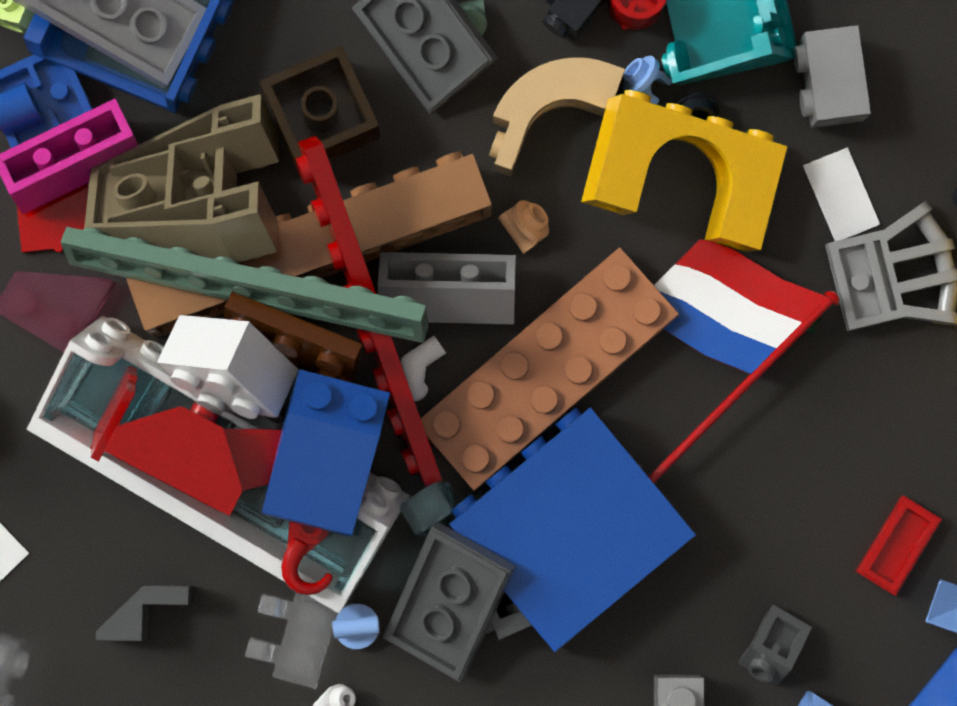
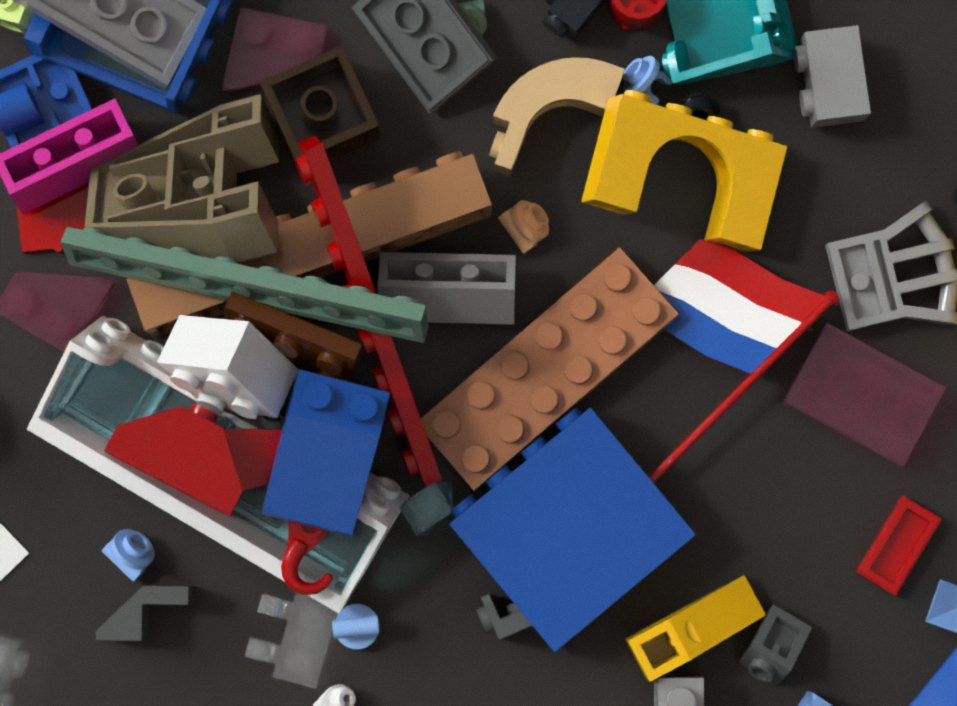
red piece [90,365,138,462] -> none
dark grey tile [383,521,516,683] -> none
white arm [401,335,446,401] -> none
white sticker [803,147,880,241] -> none
none -> light blue plate [101,529,155,582]
none -> clear pink wing [222,7,328,94]
none -> yellow slope [625,575,766,682]
none -> clear pink plate [782,323,946,467]

